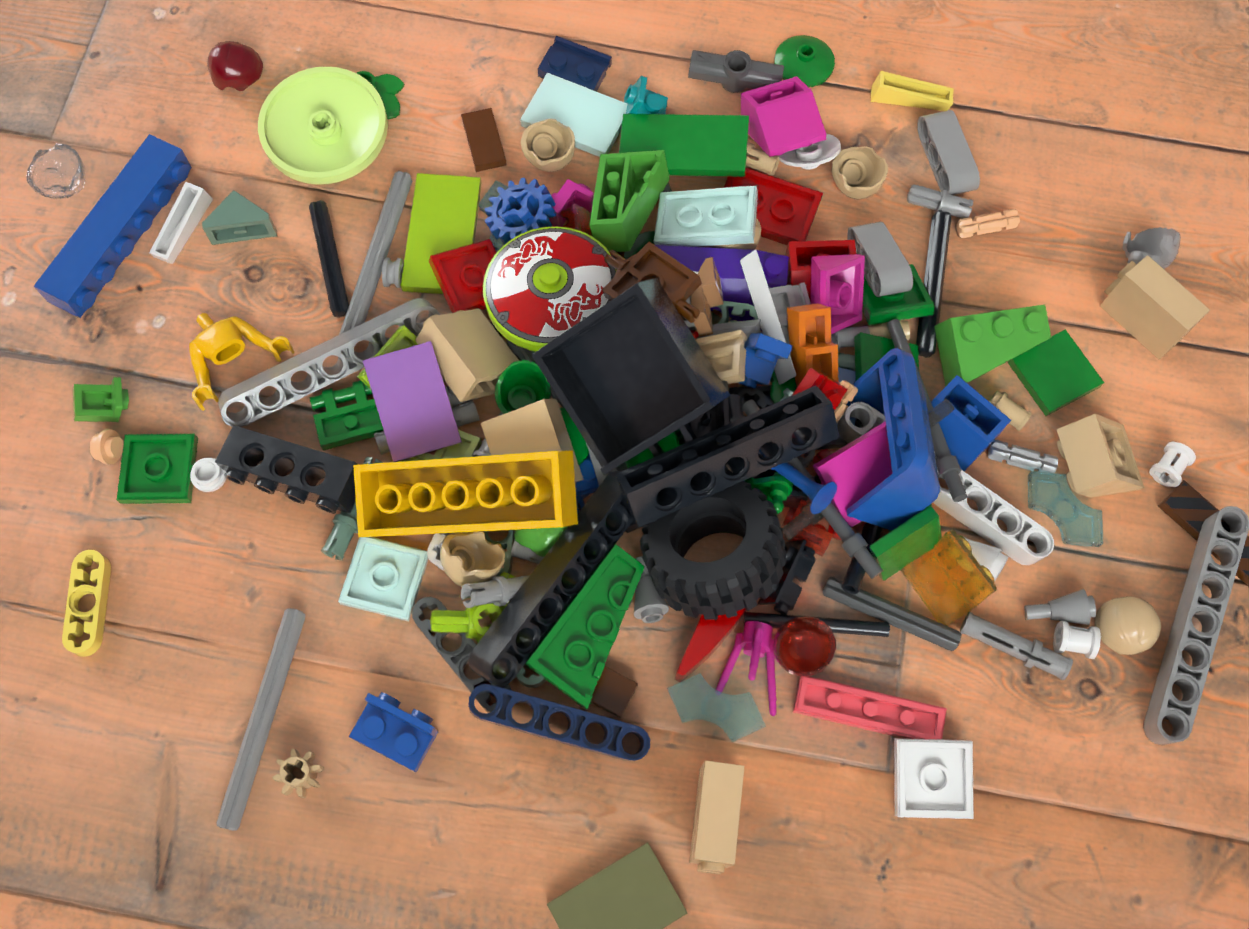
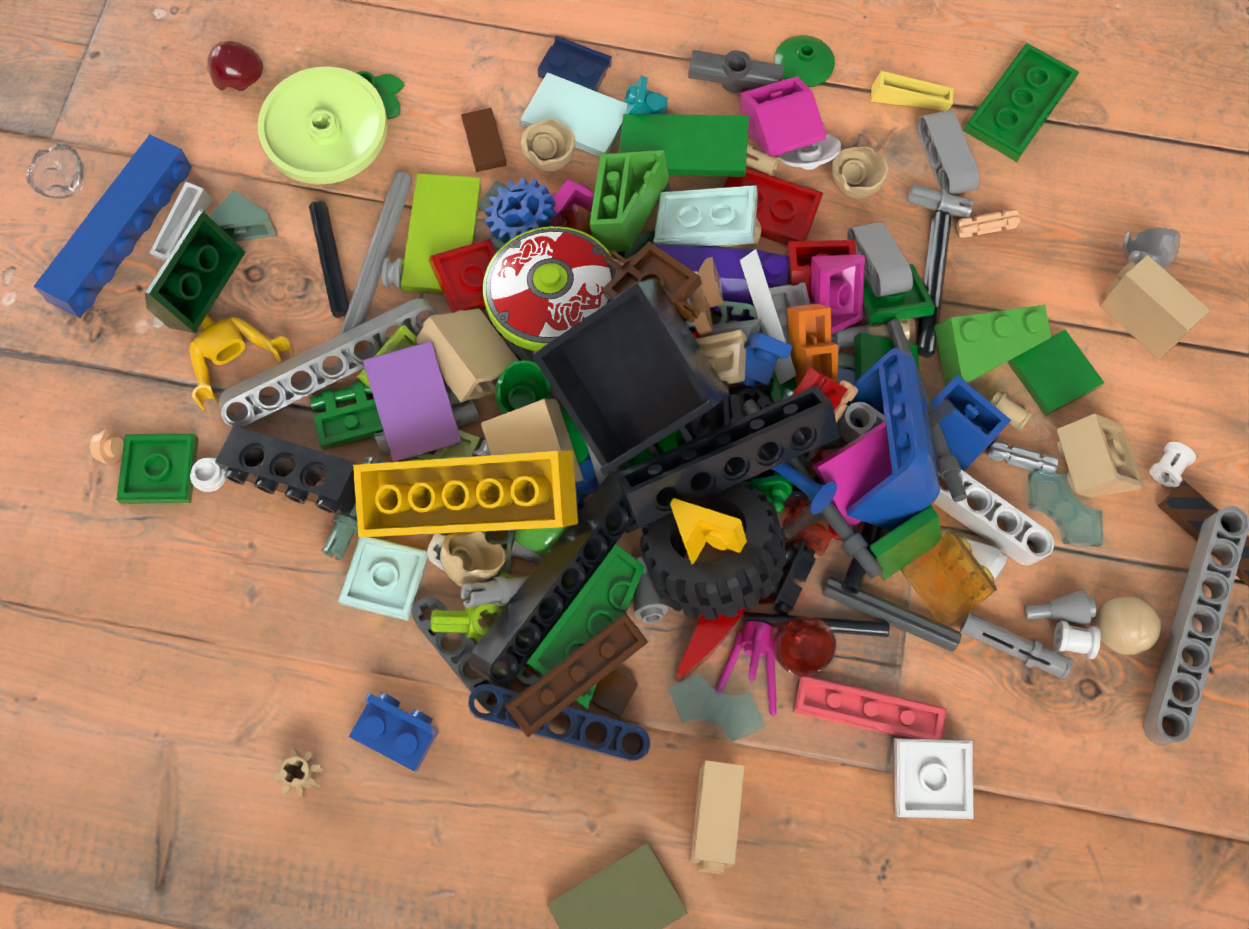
light yellow beam [62,550,111,657] -> none
bright green bracket [73,377,129,422] -> none
light grey axle [216,608,306,831] -> none
none -> dark green slope [145,210,246,333]
none -> reddish brown tile [504,612,648,738]
none -> yellow slope [670,498,747,564]
none -> green tile [963,42,1079,162]

